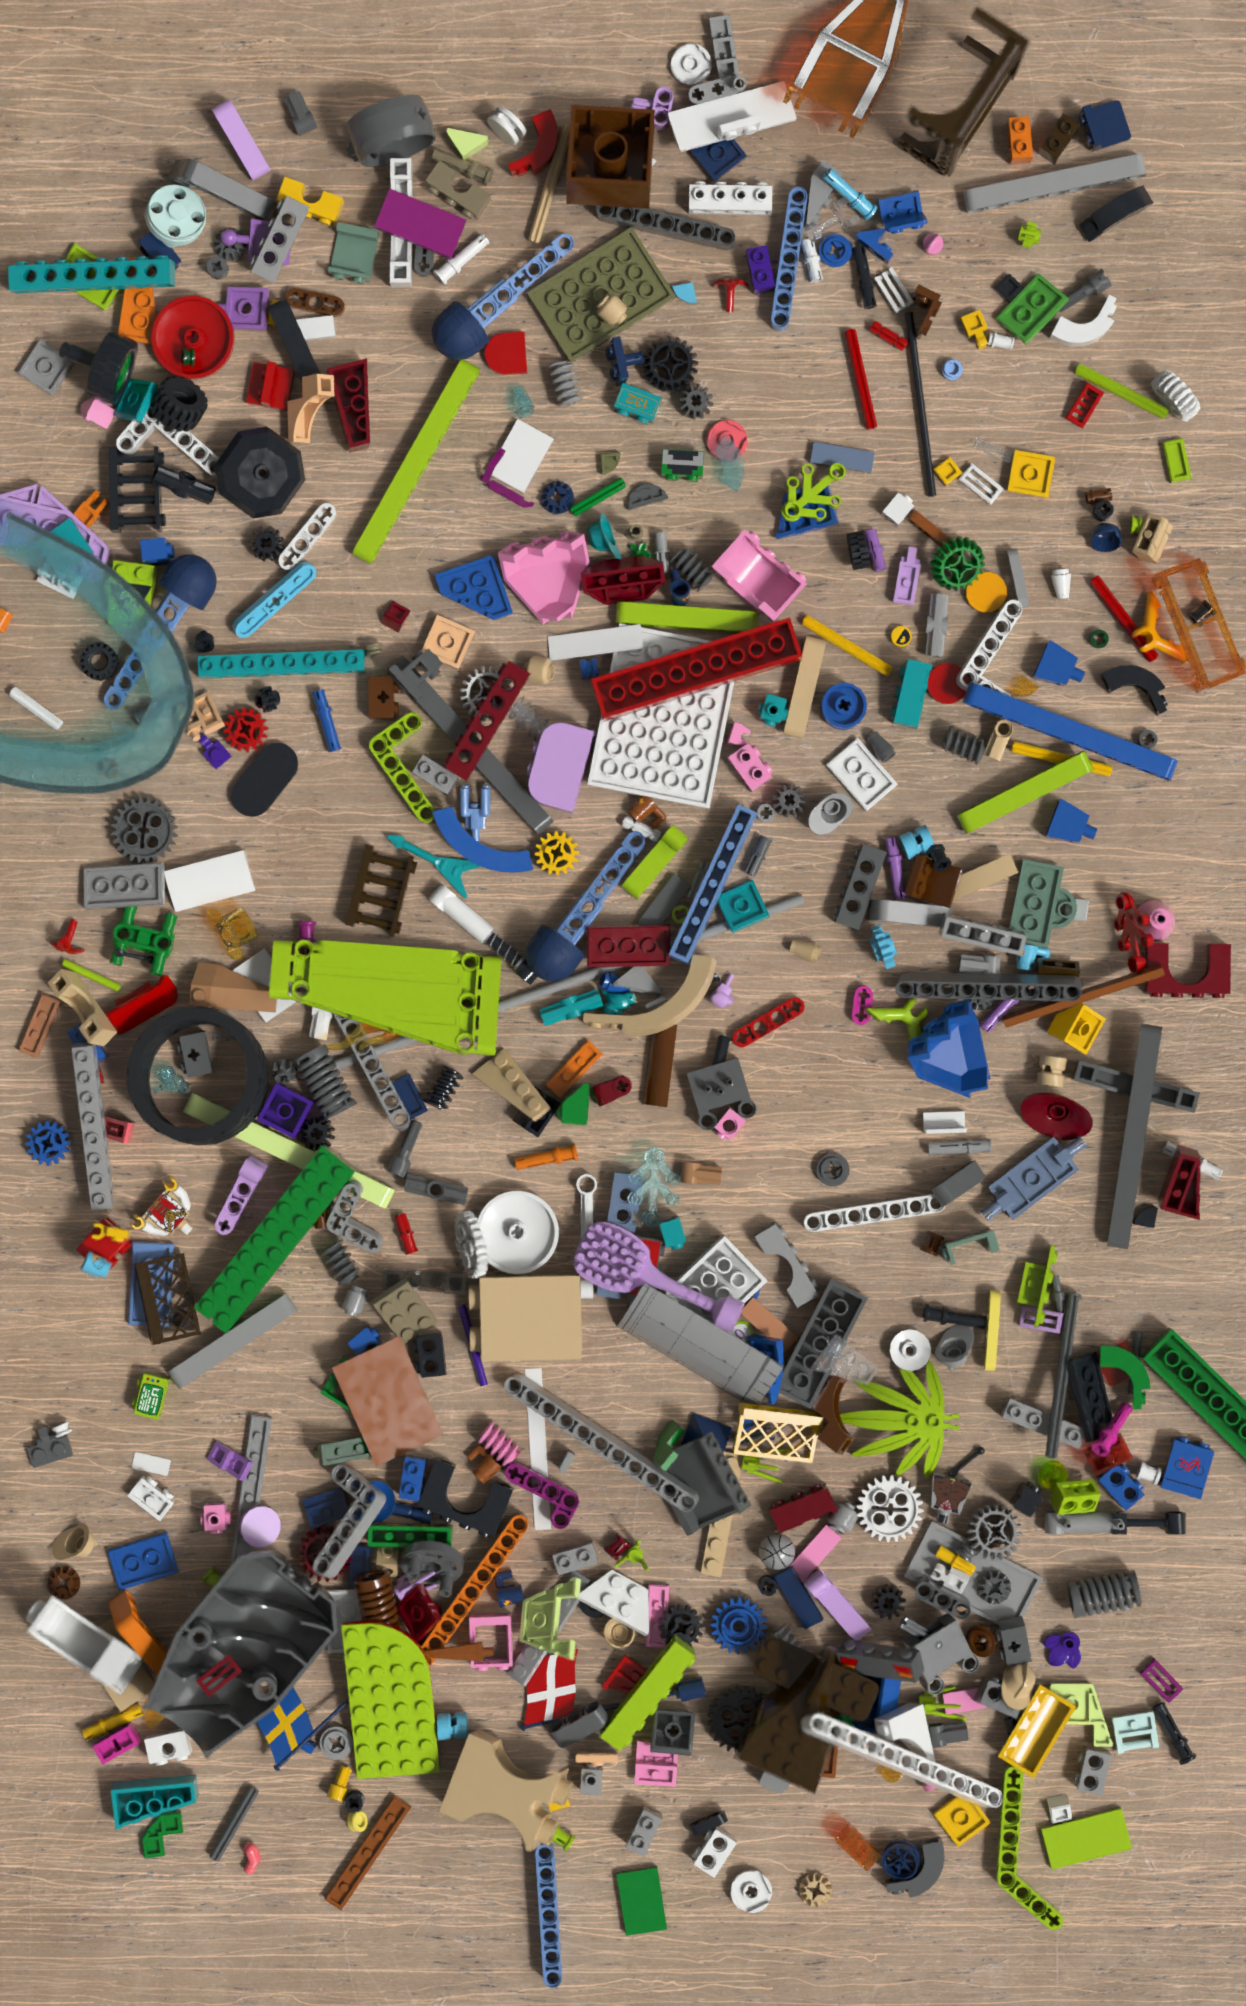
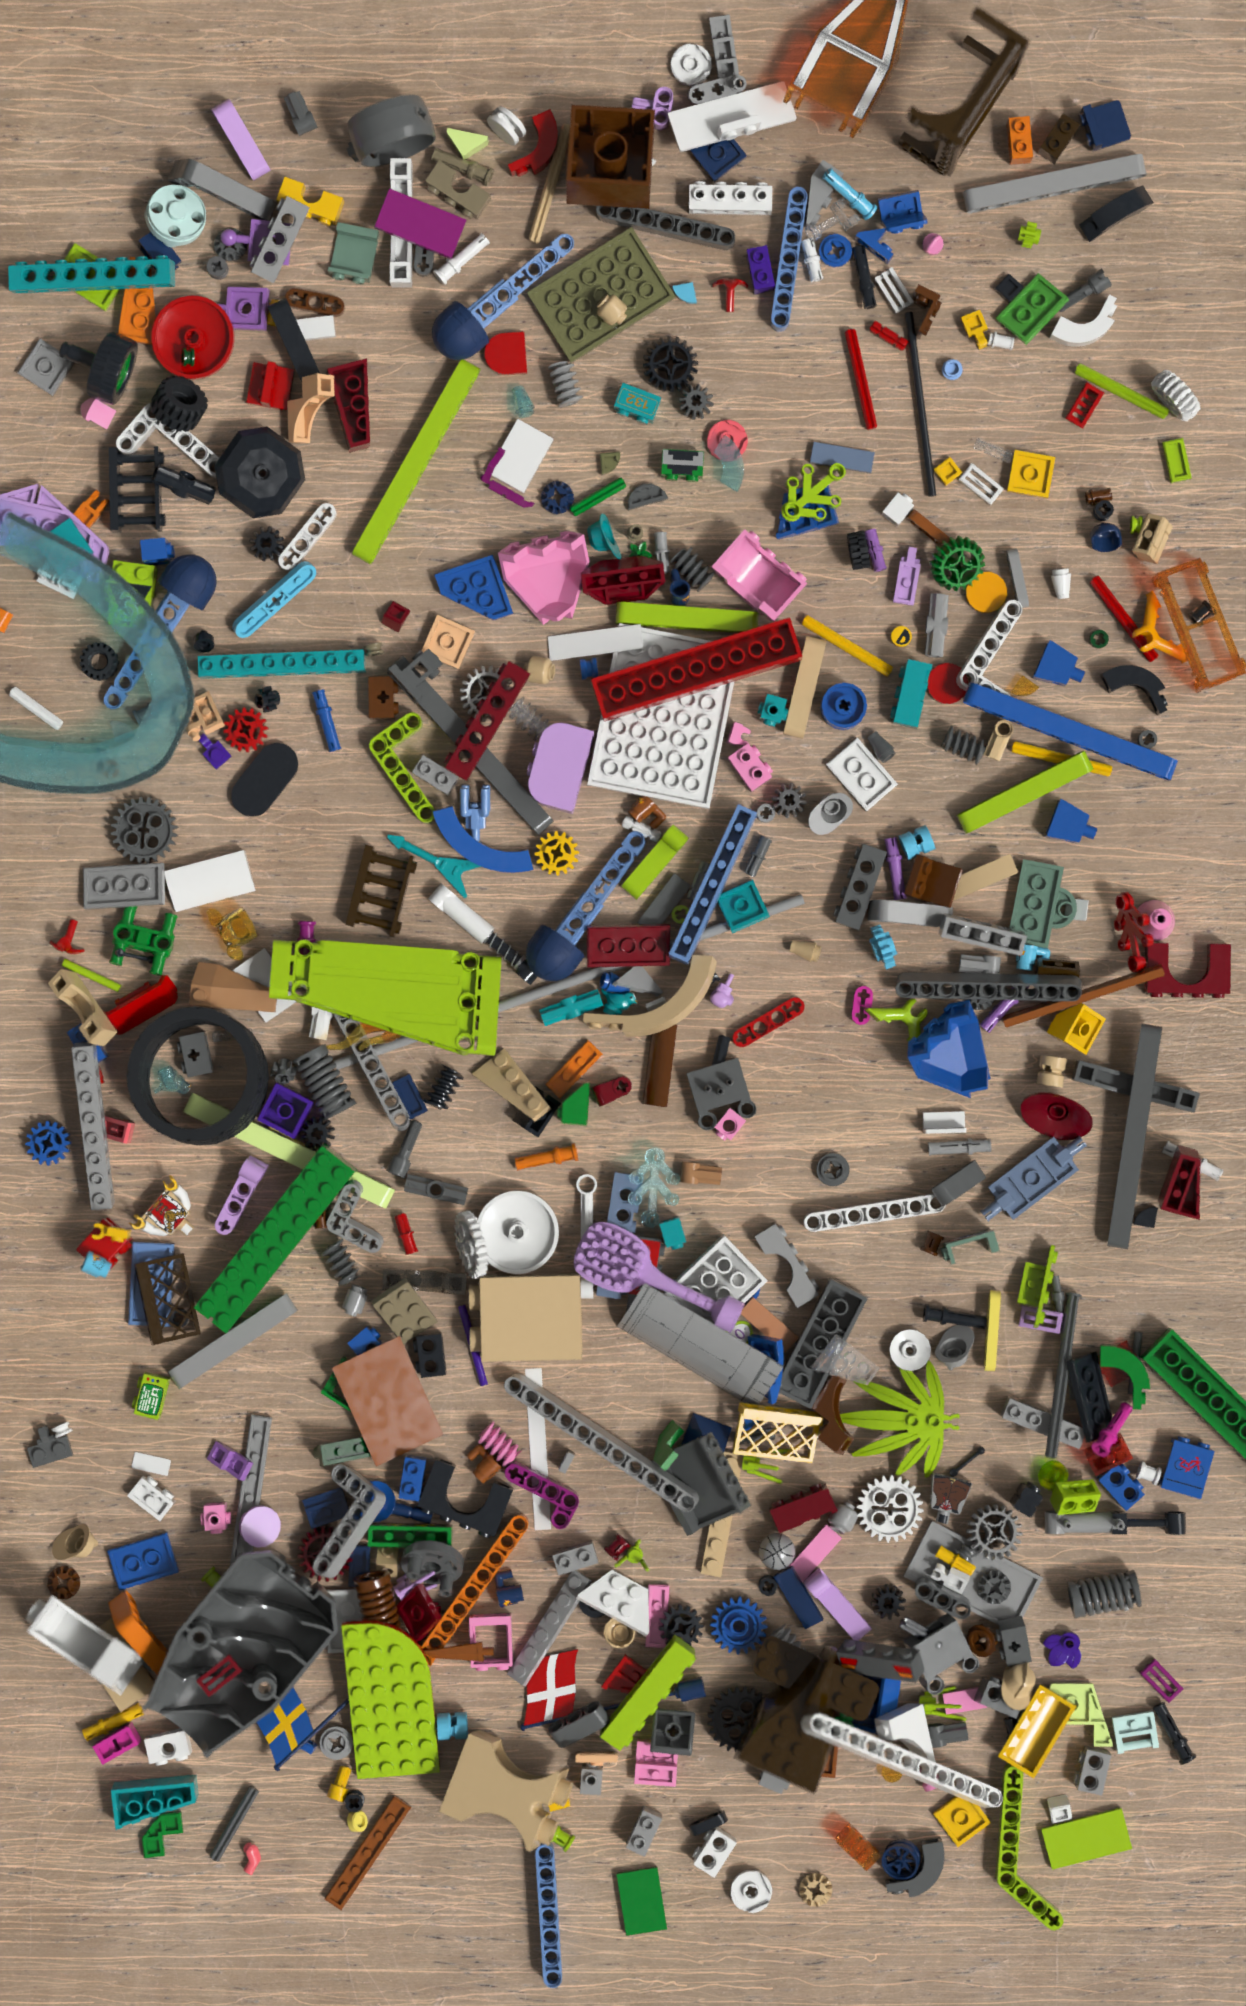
nougat tile [18,993,62,1058] -> none
teal tile [113,378,158,423] -> none
clear yellow tile [146,1709,165,1731] -> none
yellowish green wing [519,1577,581,1660] -> none
dark blue plate [605,336,644,387] -> none
black bush [927,844,952,872] -> none

